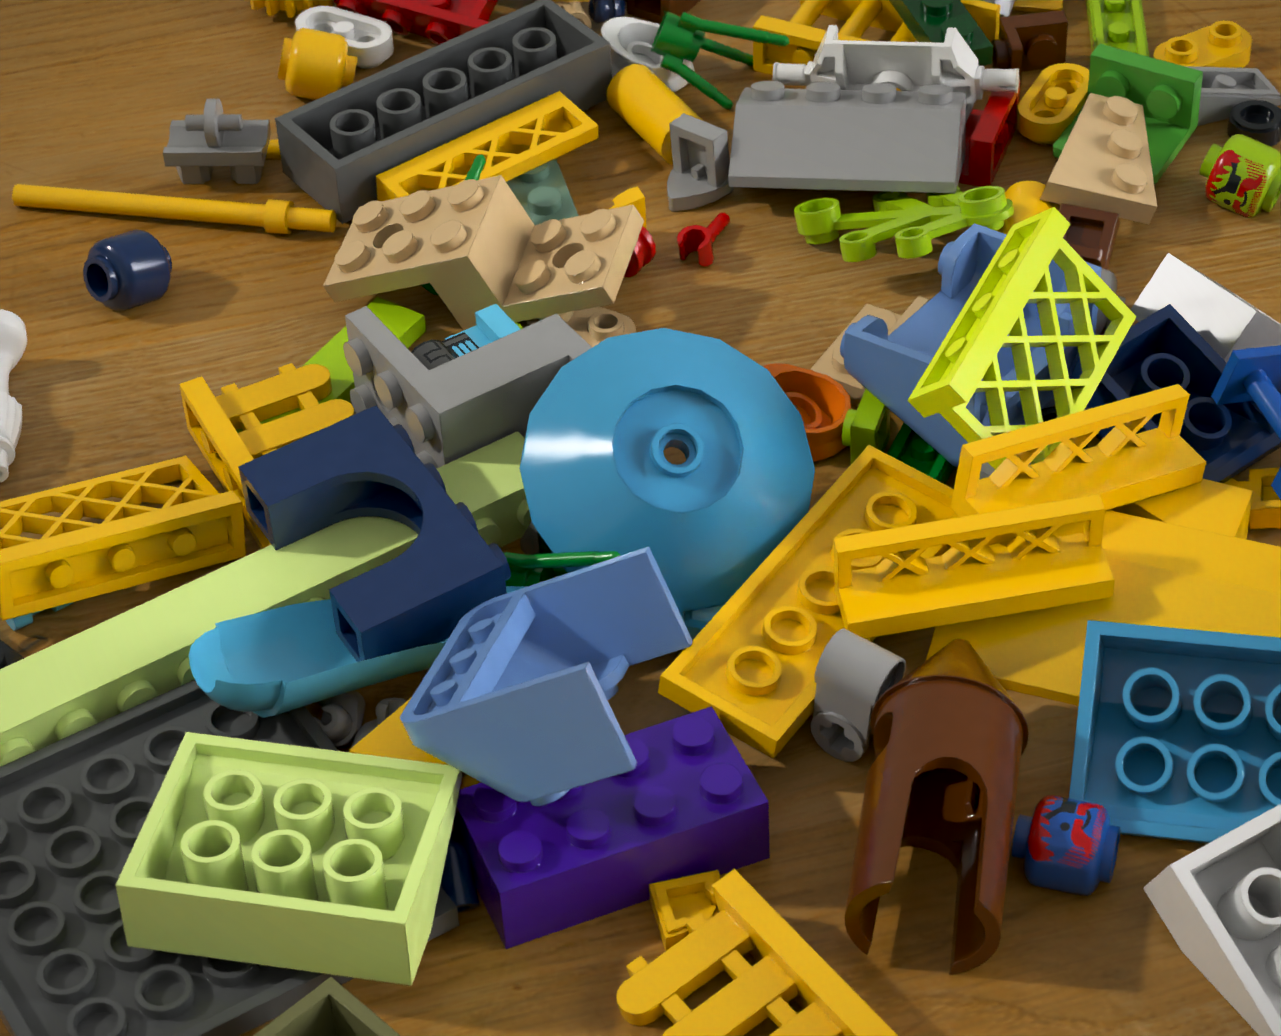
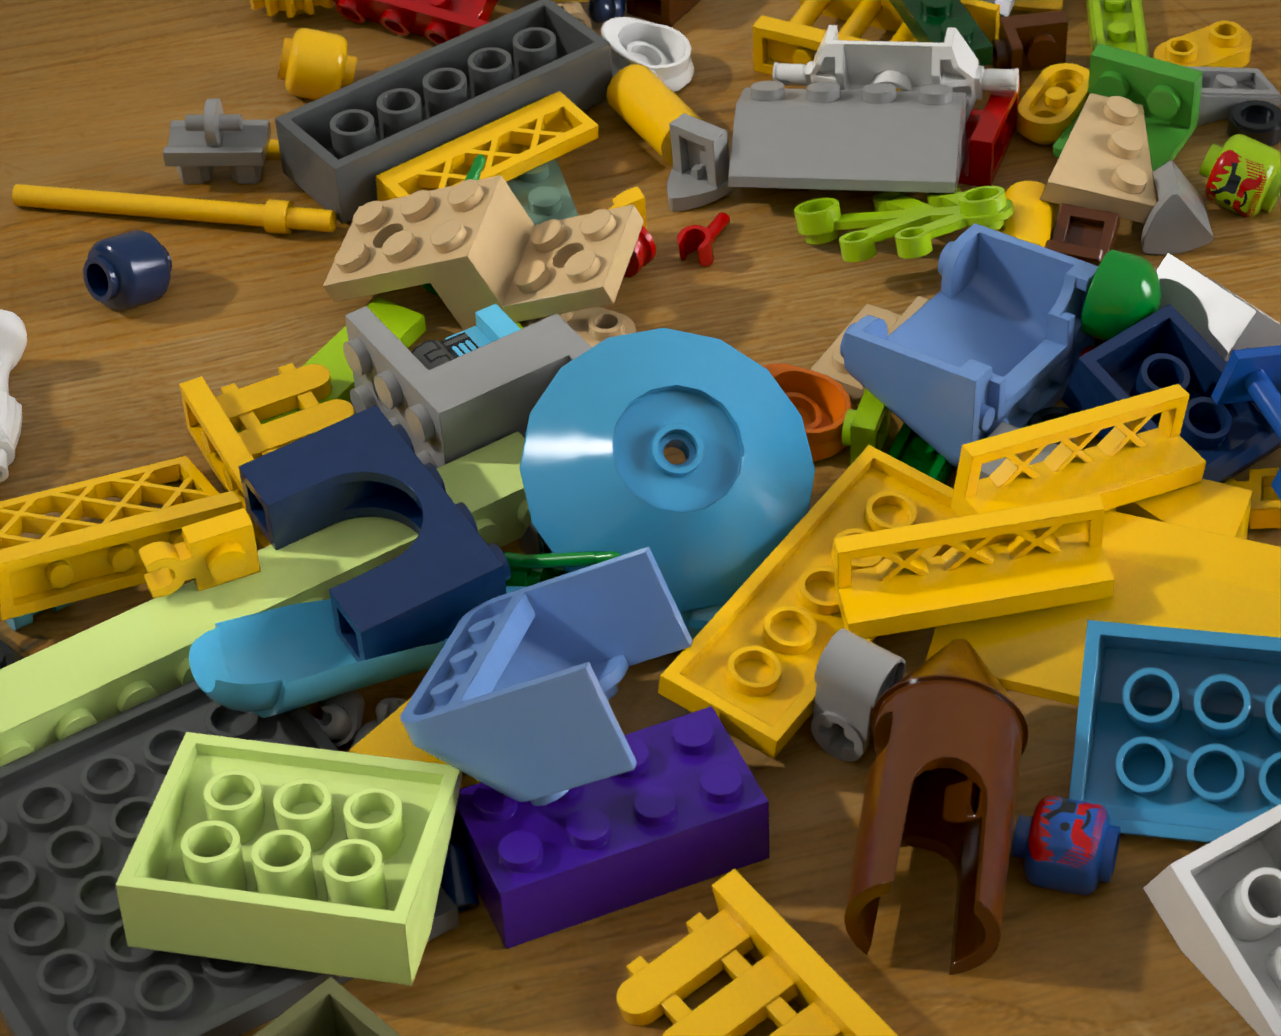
white plate [295,6,394,69] -> none
yellow tile [649,870,720,951] -> none
green plant [651,11,789,109] -> none
neon yellow fence [907,207,1136,470] -> none
none -> yellow plate [138,508,261,597]
none -> green hair [1081,250,1162,342]
none -> light grey tile [1141,160,1214,255]

